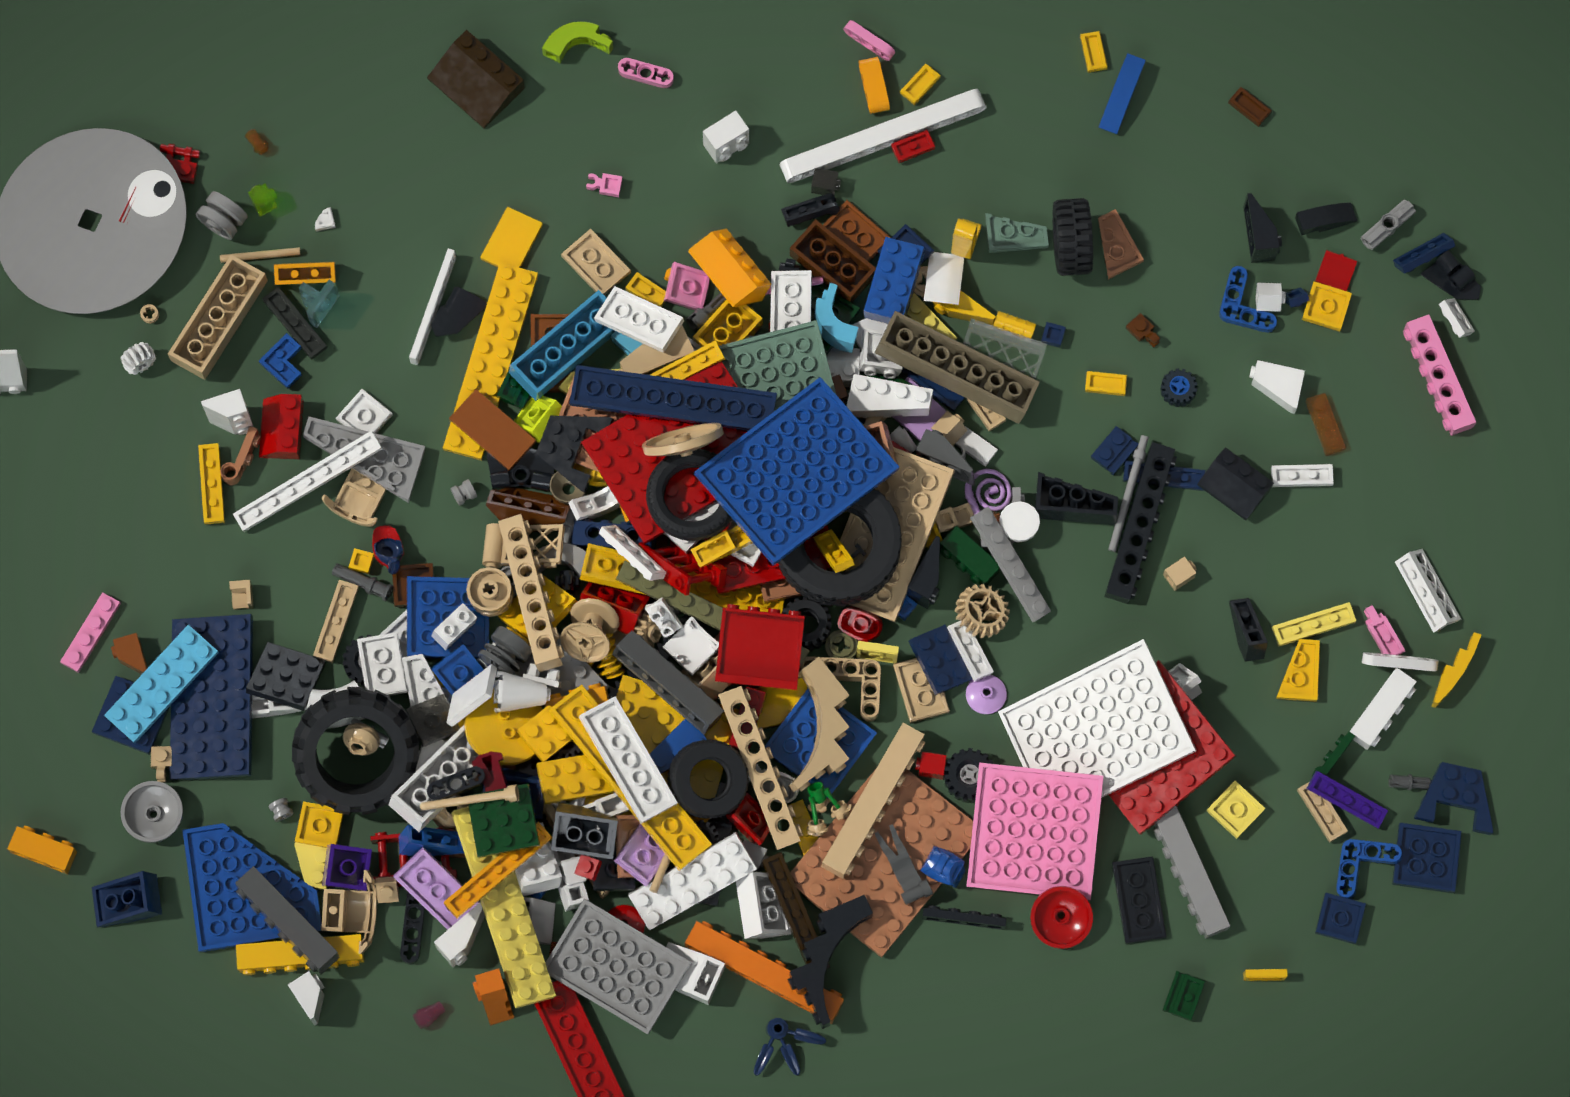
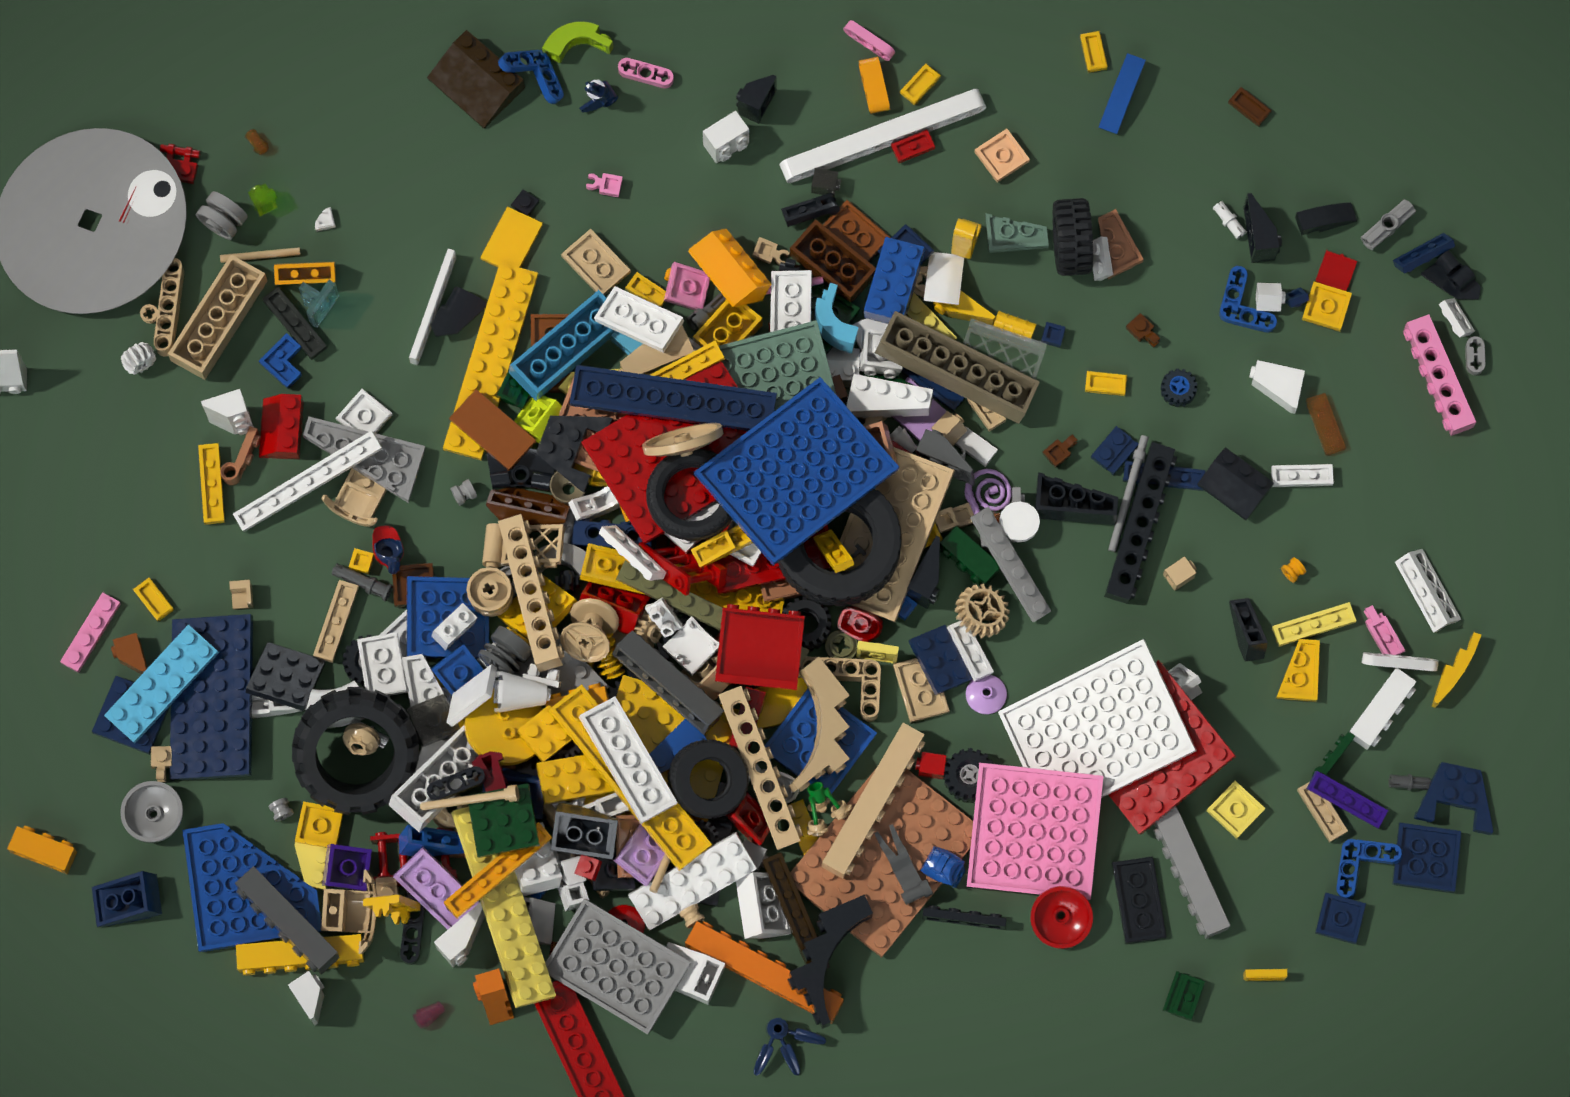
none -> yellow tile [133,578,174,622]
none -> tan beam [154,258,184,357]
none -> yellow piece [363,895,420,925]
none -> blue beam [498,50,564,104]
none -> black plate [511,189,539,216]
none -> dark blue piece [579,80,618,113]
none -> tan wheel [679,904,705,928]
none -> black slope [736,75,777,124]
none -> tan plate [751,237,789,266]
none -> light nougat plate [974,129,1030,183]
none -> reddish brown plate [1042,434,1078,468]
none -> white plate [1093,236,1113,281]
none -> white pin [1213,201,1247,239]
none -> light orange wheel [1281,557,1306,583]
none -> light grey beam [1465,336,1485,375]

